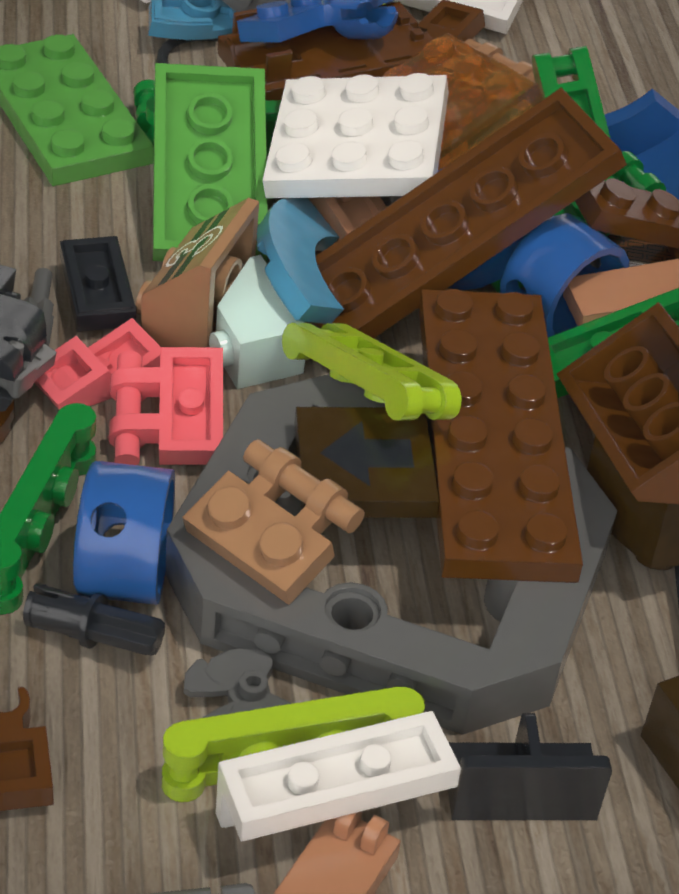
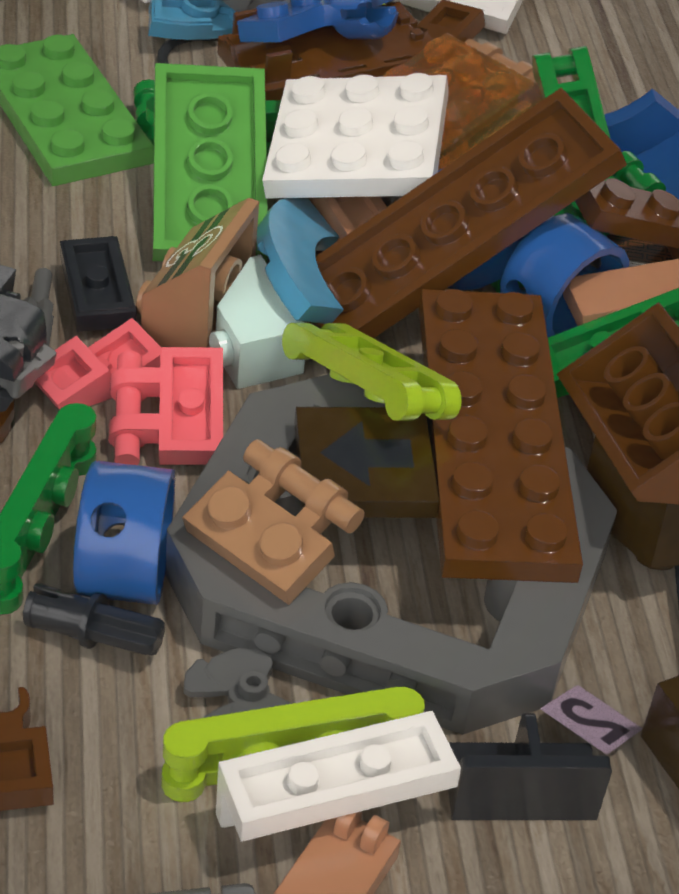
none -> clear purple sticker [540,685,643,755]

